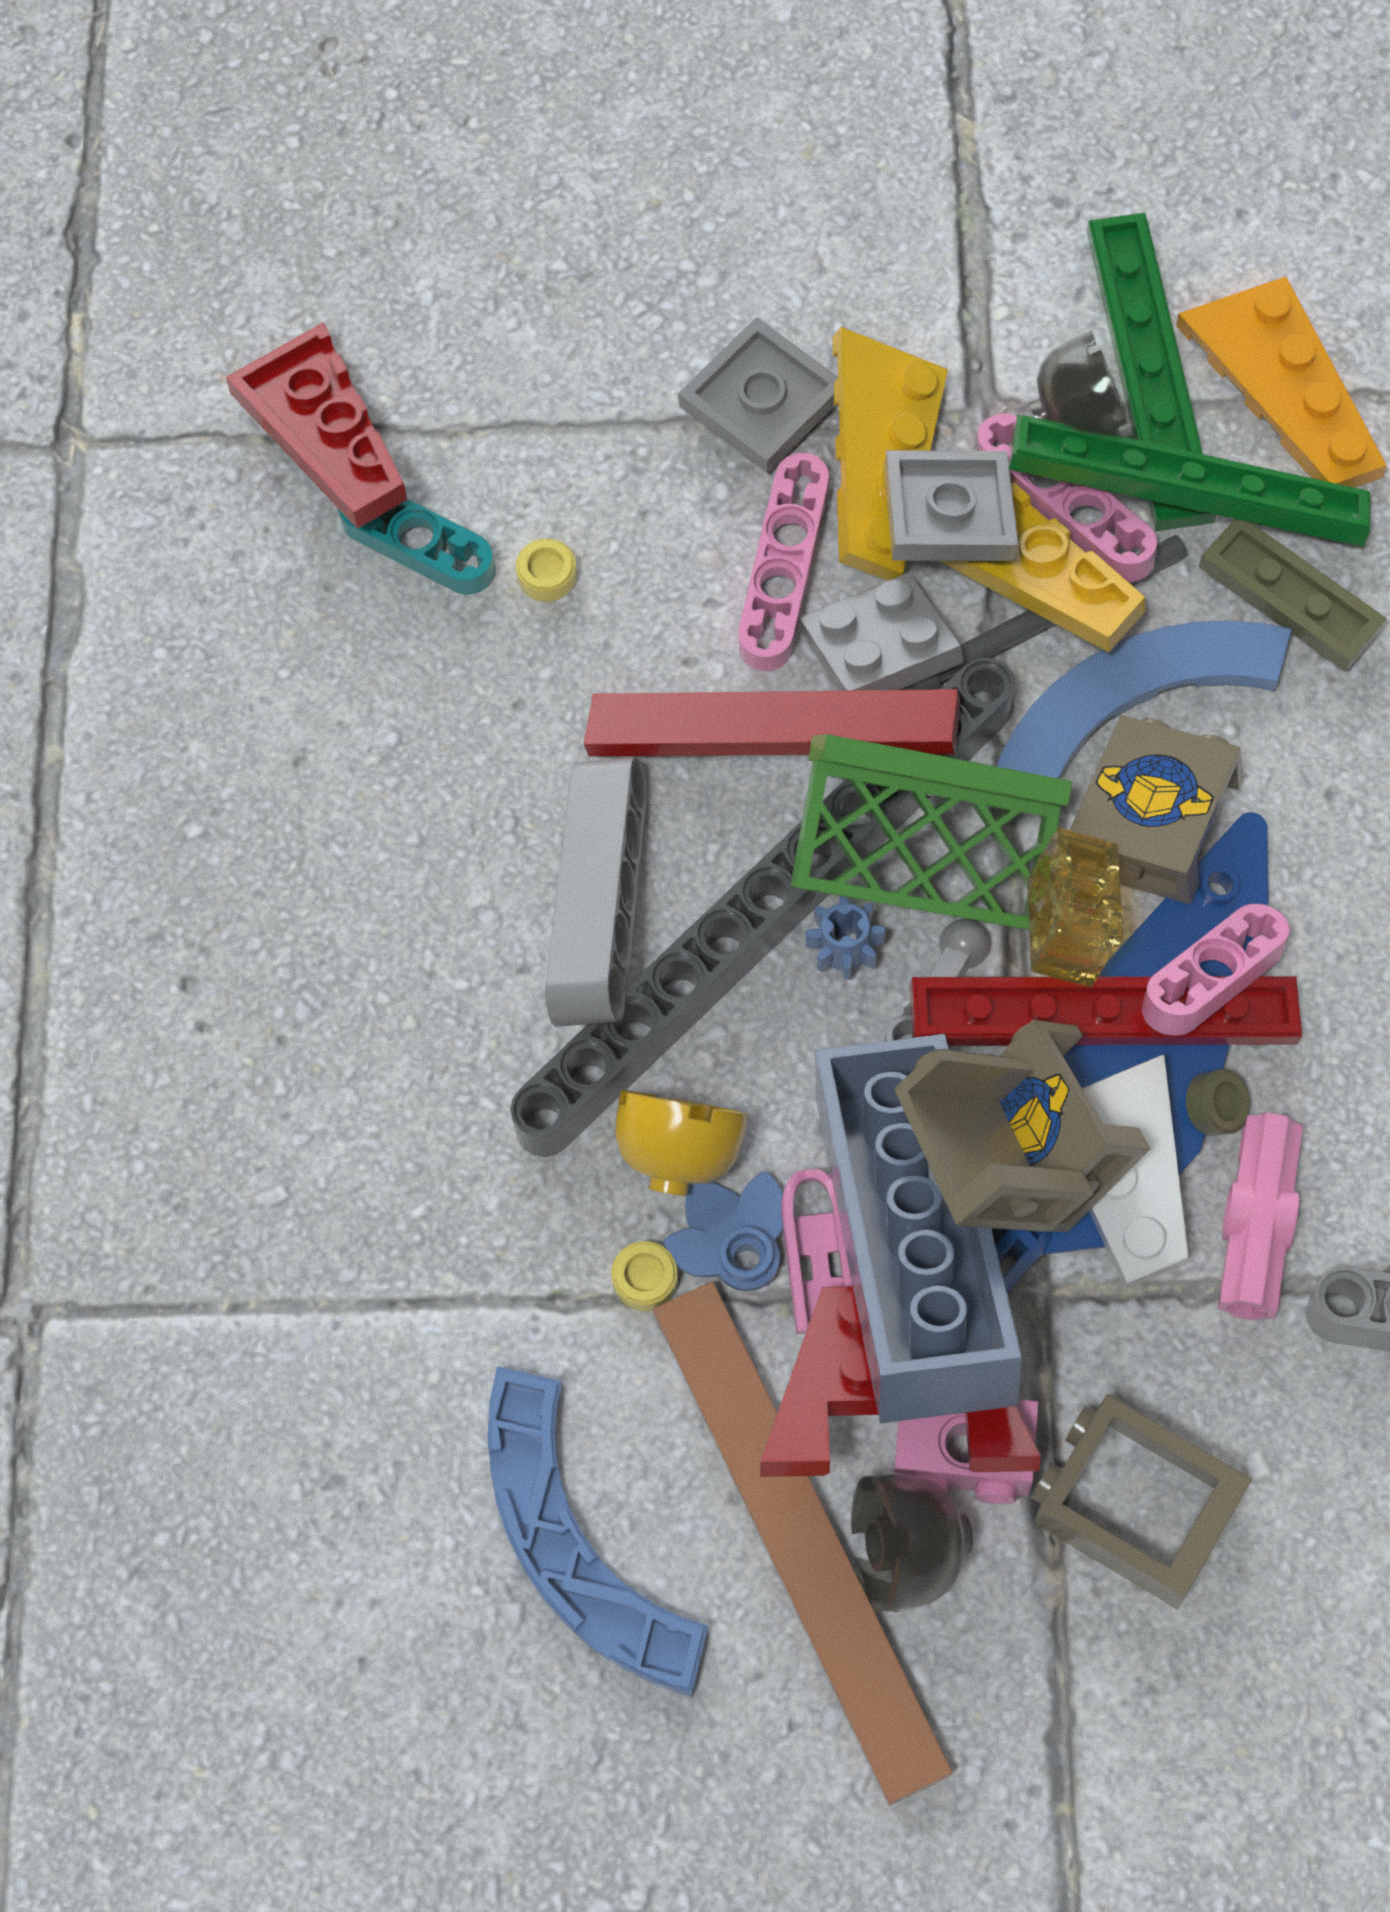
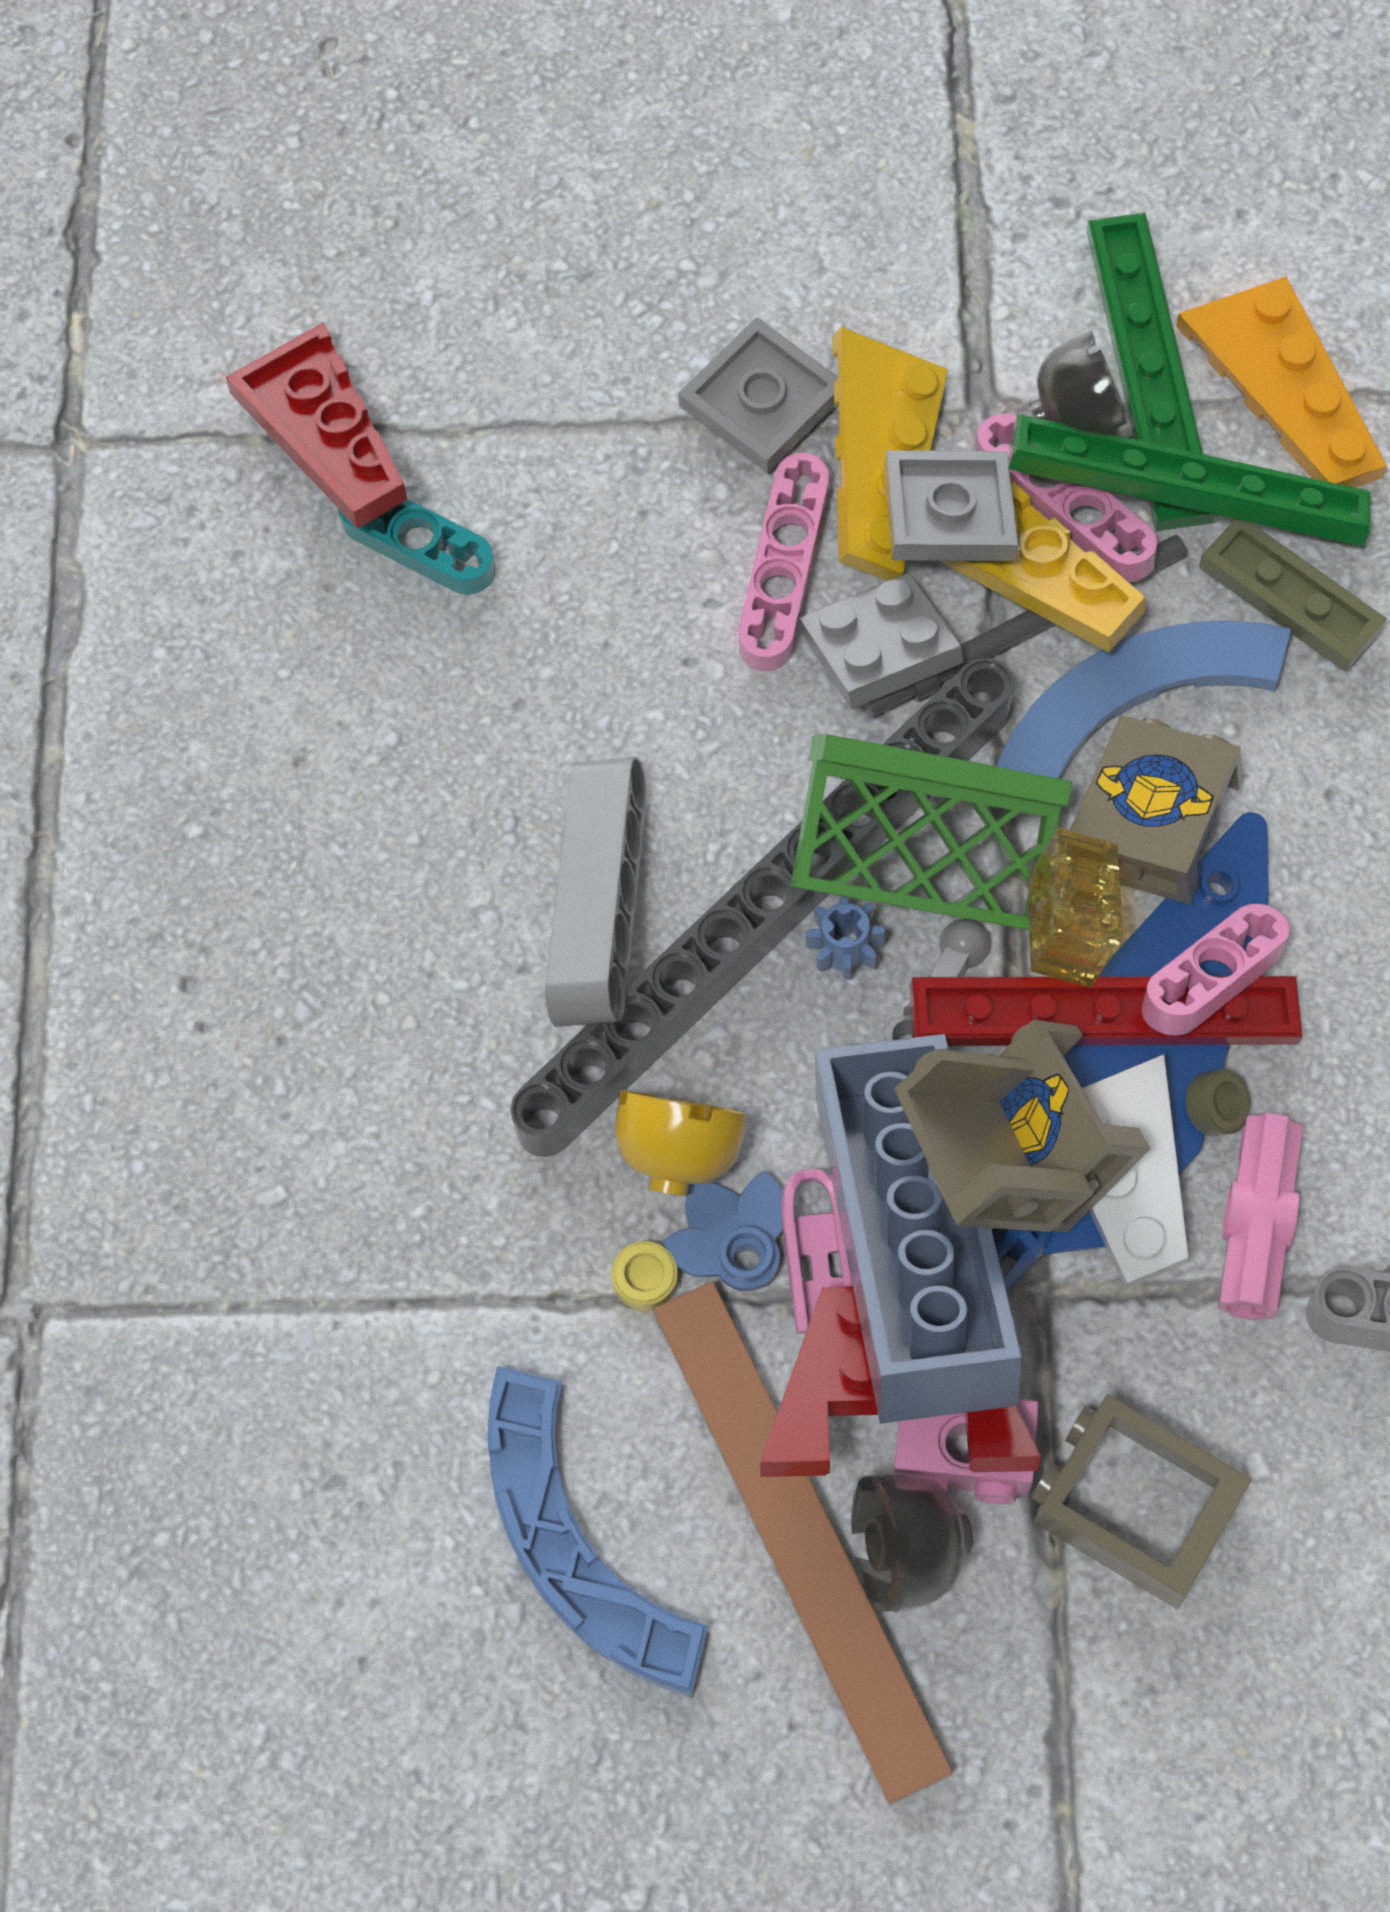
light yellow tile [516,539,577,602] -> none
tile [583,689,961,756] -> none

